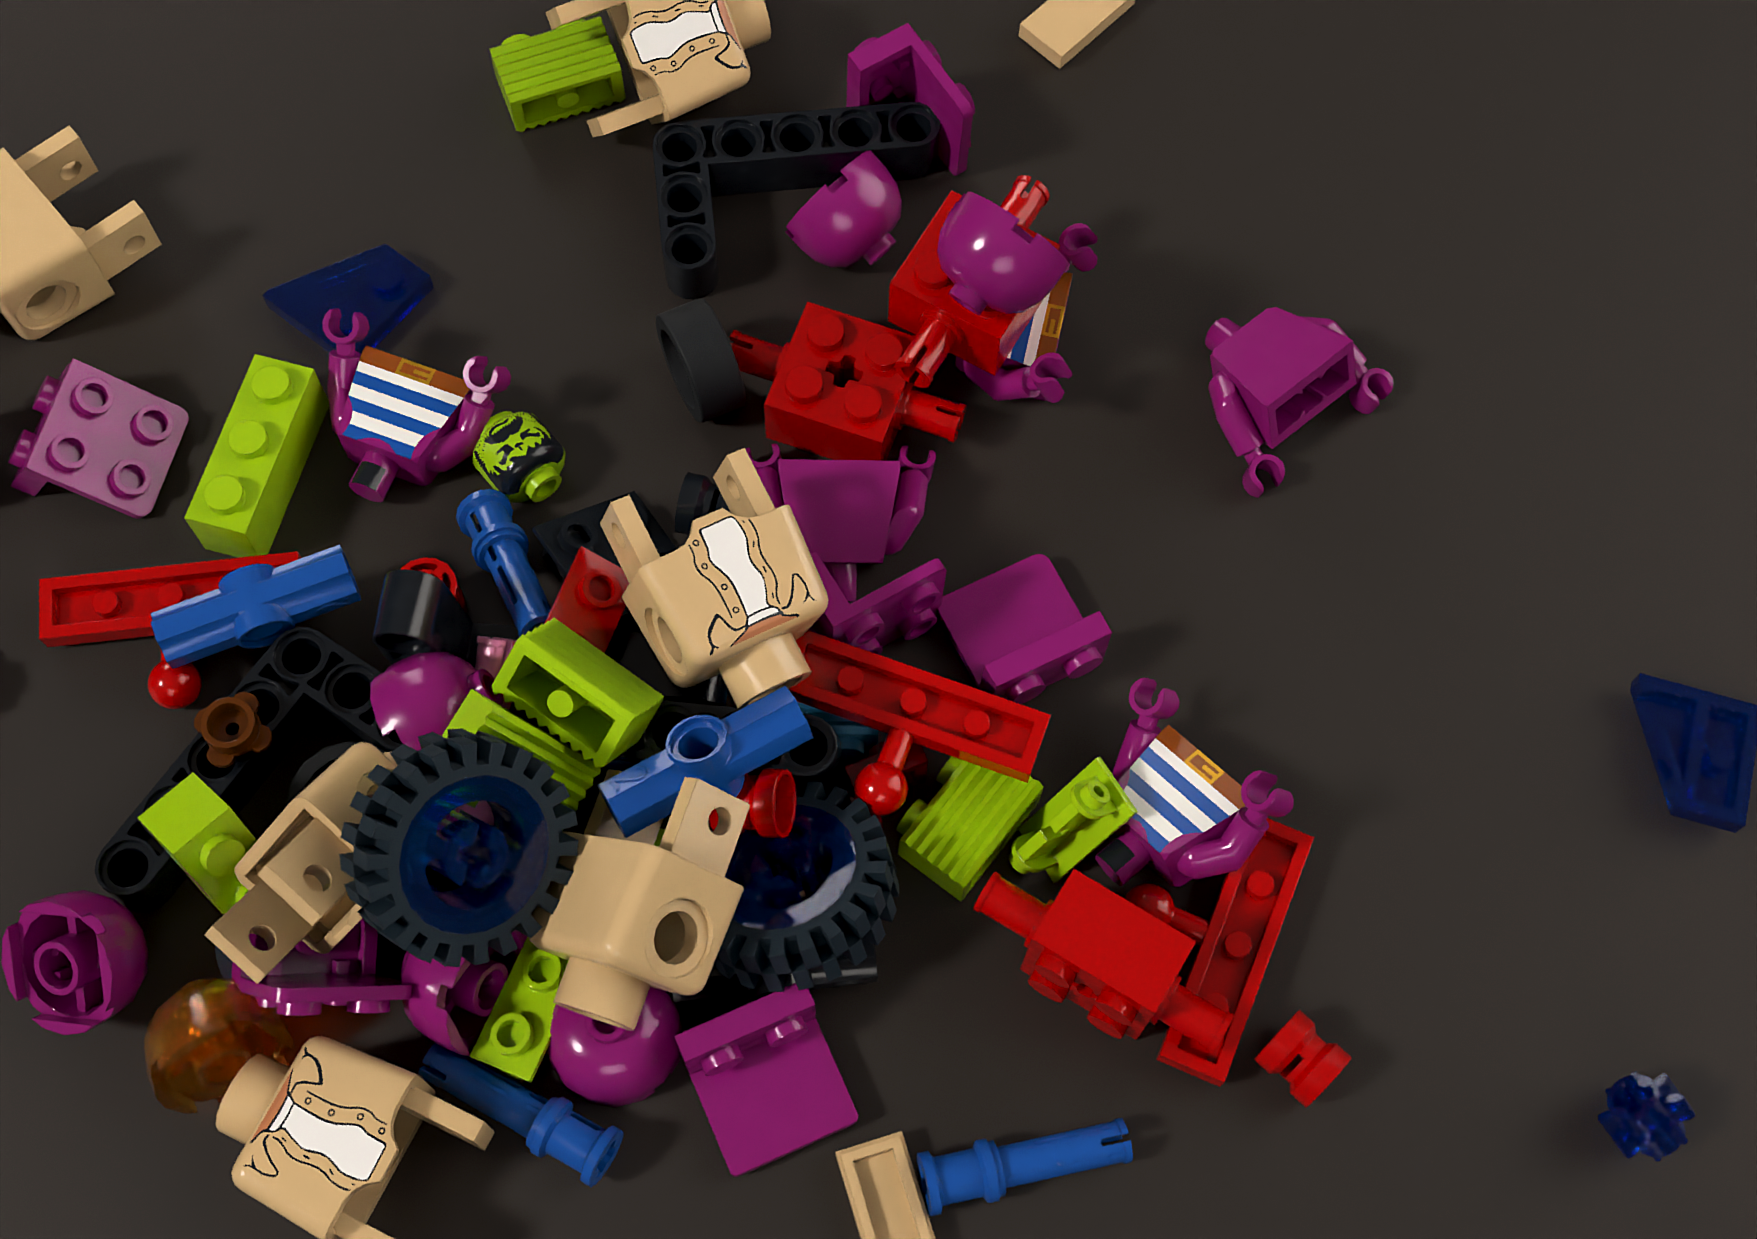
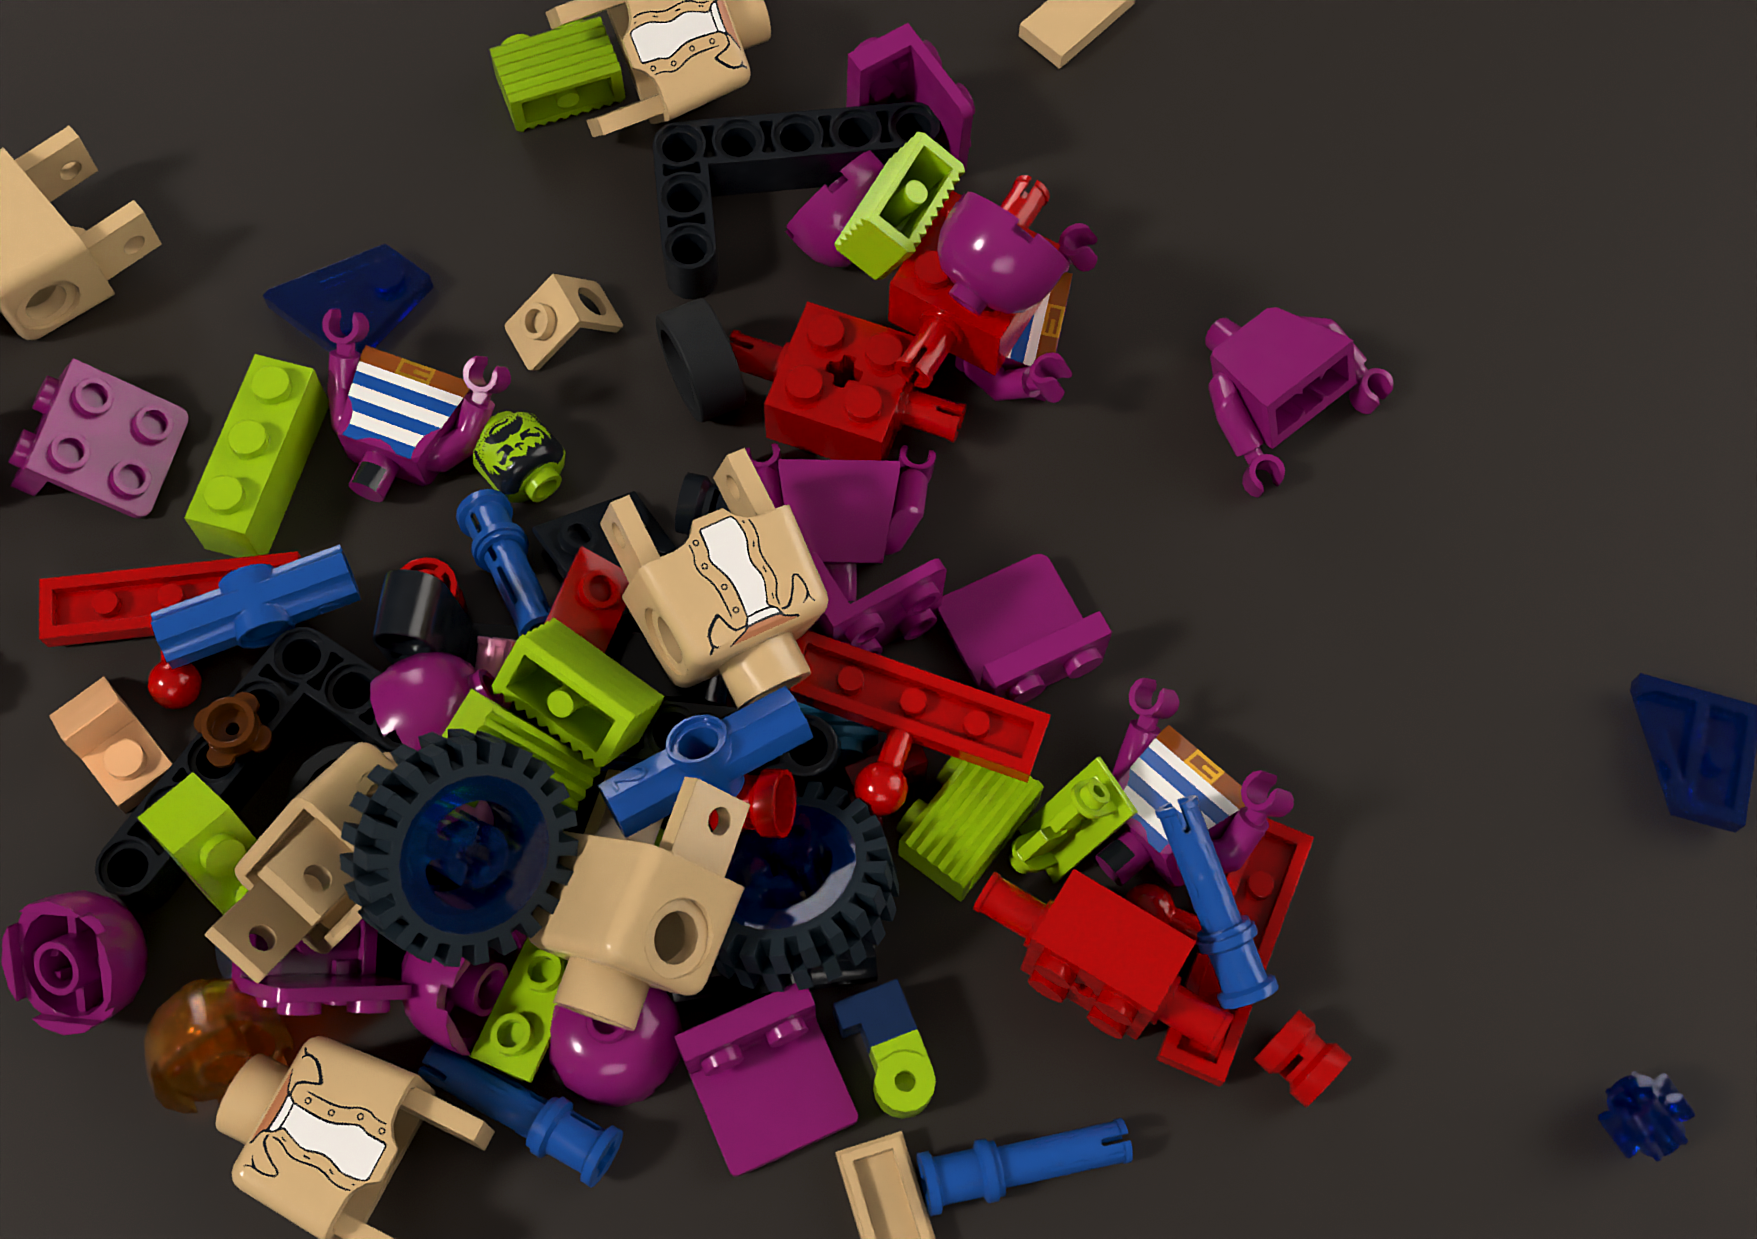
none -> light nougat slope [49,676,173,814]
none -> tan bracket [505,274,623,371]
none -> leg [832,979,936,1119]
none -> lime brick [834,132,965,280]
none -> blue pin [1155,795,1279,1009]

